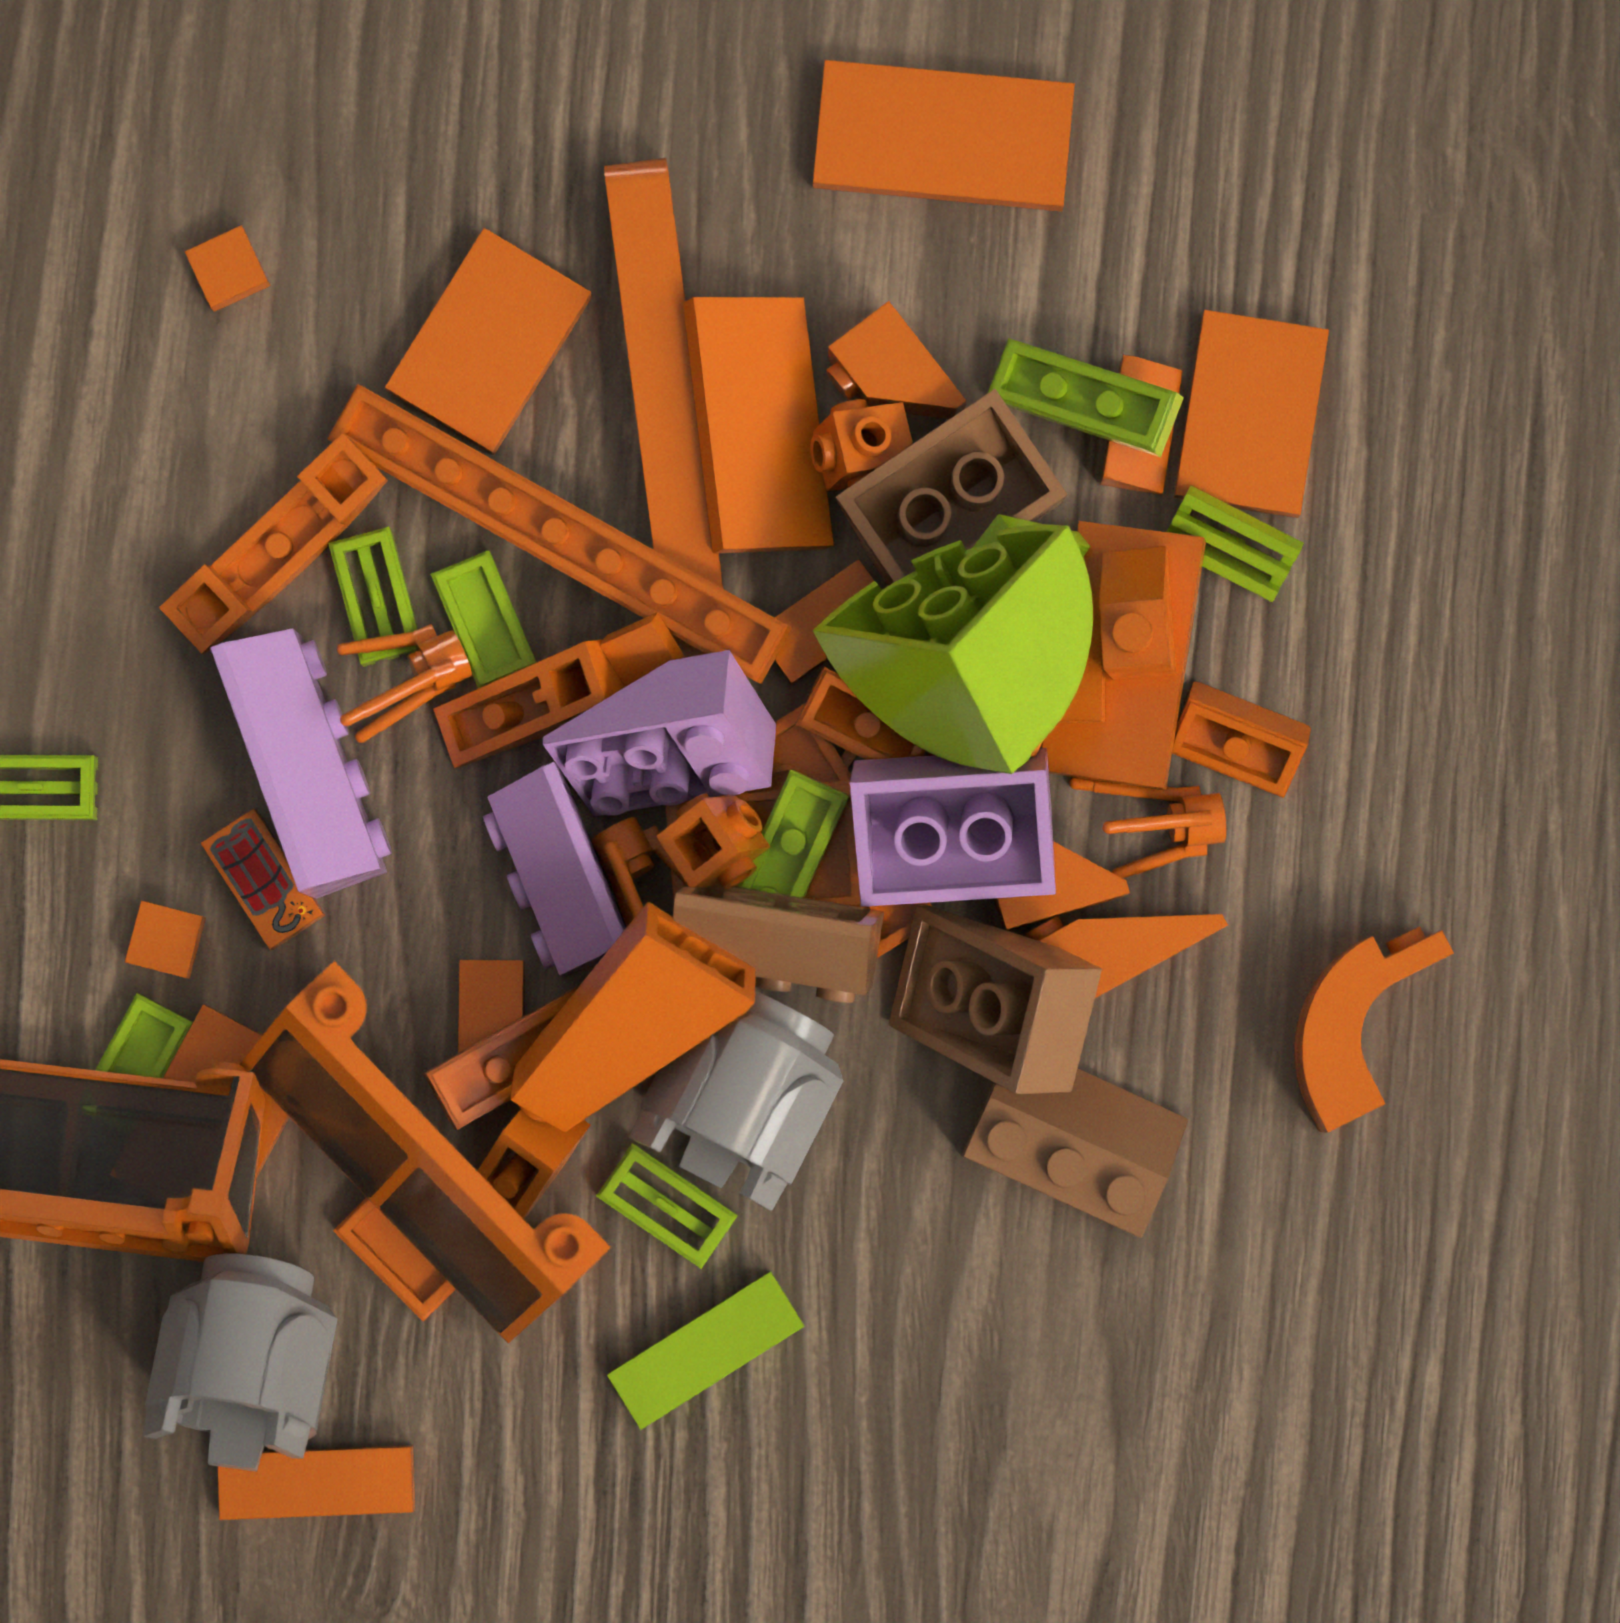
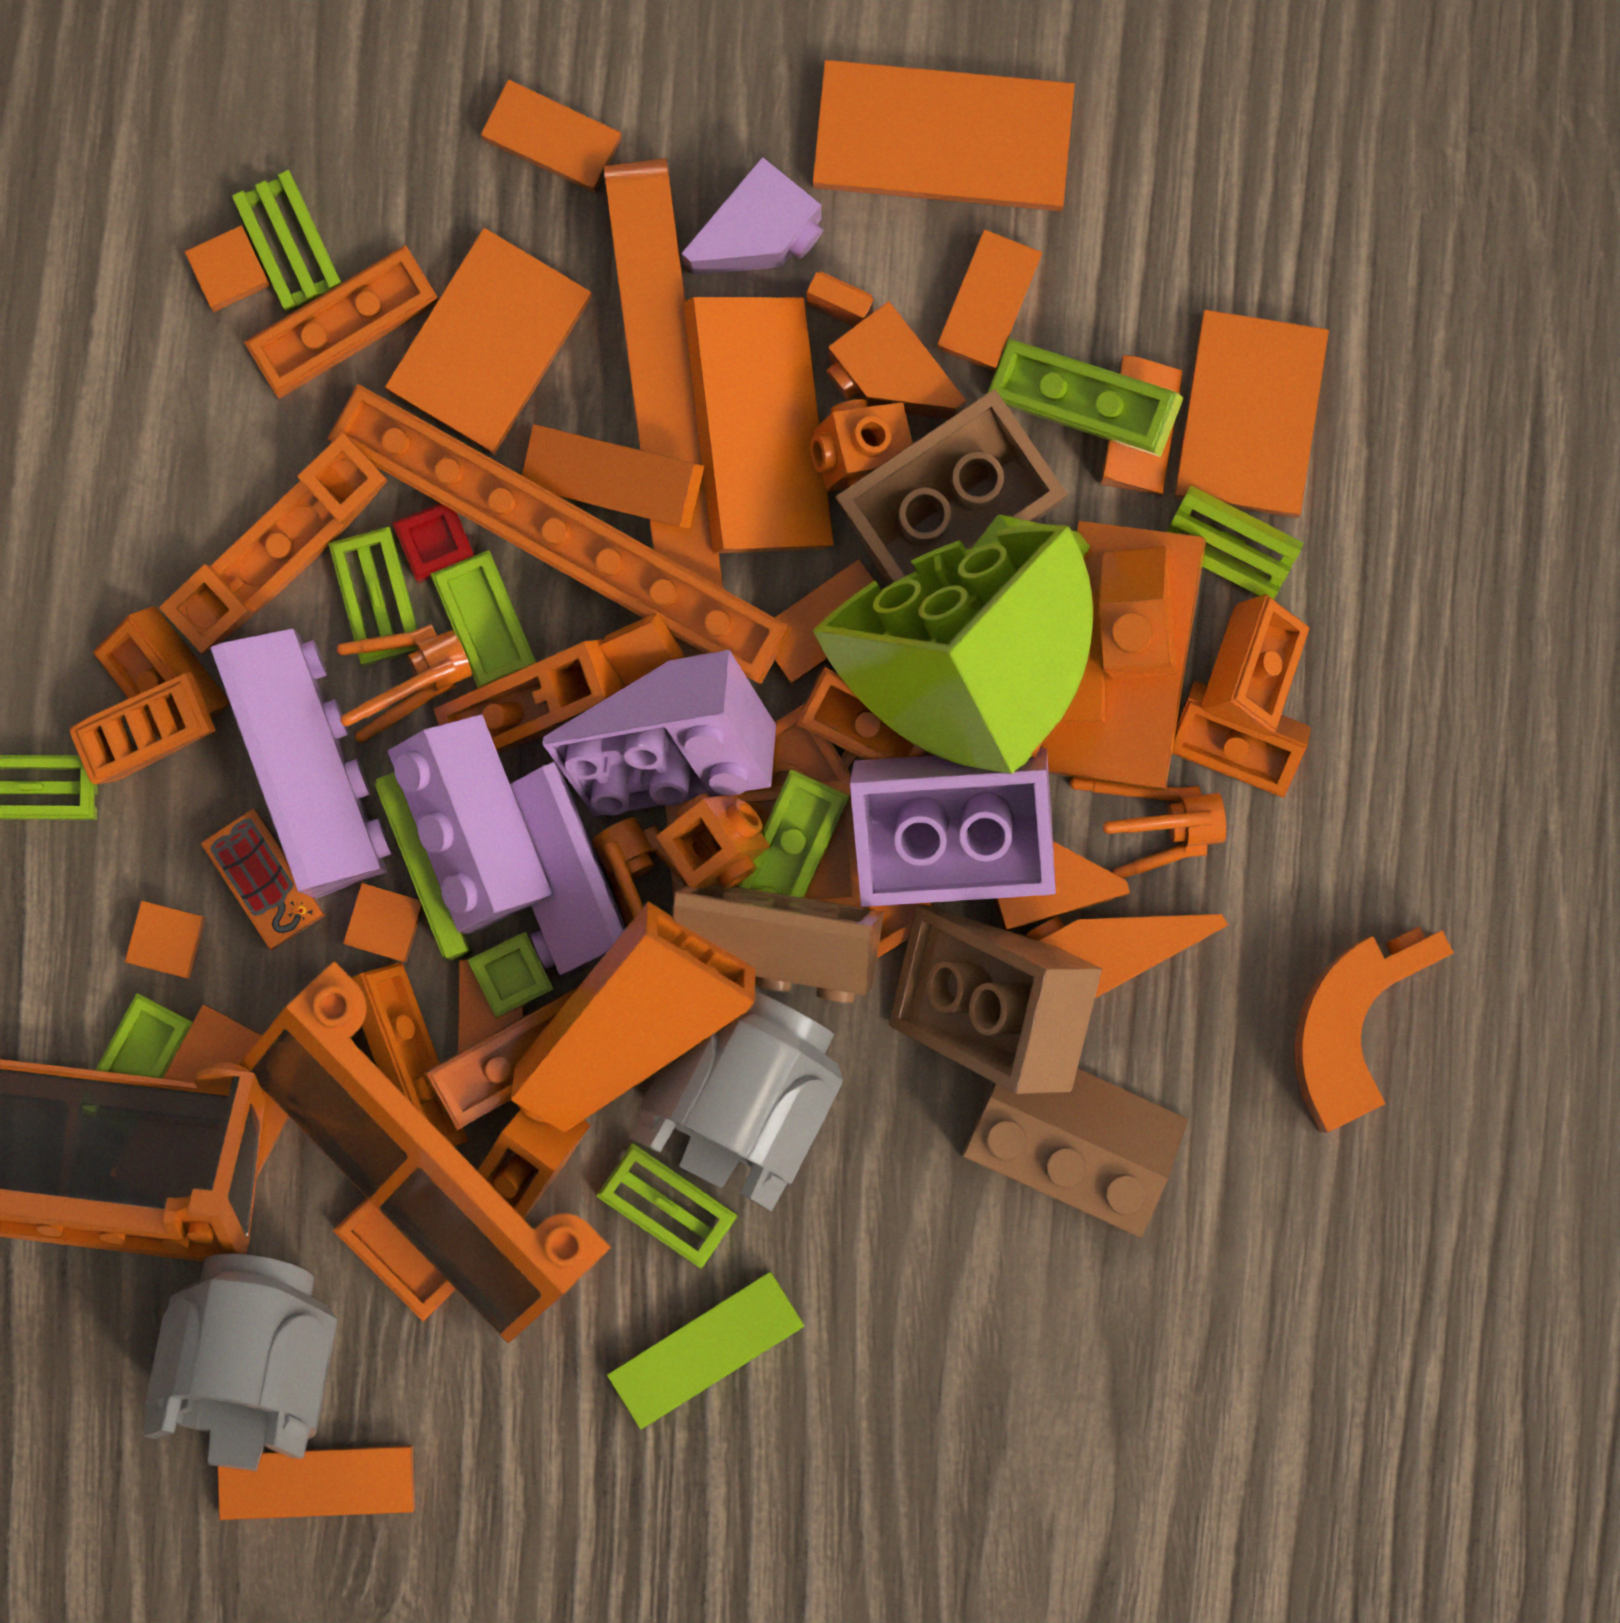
none -> orange slope [69,672,216,785]
none -> orange slope [92,607,229,740]
none -> lime tile [232,170,342,313]
none -> orange tile [244,245,439,399]
none -> orange tile [343,883,423,963]
none -> orange tile [351,962,468,1147]
none -> lime tile [375,772,473,961]
none -> lavender slope [388,714,553,934]
none -> red tile [393,503,475,584]
none -> lime tile [468,931,554,1018]
none -> orange tile [481,79,622,193]
none -> orange tile [522,424,704,528]
none -> lavender slope [681,157,823,275]
none -> orange tile [807,271,874,327]
none -> orange tile [937,229,1043,372]
none -> orange slope [1201,594,1310,736]

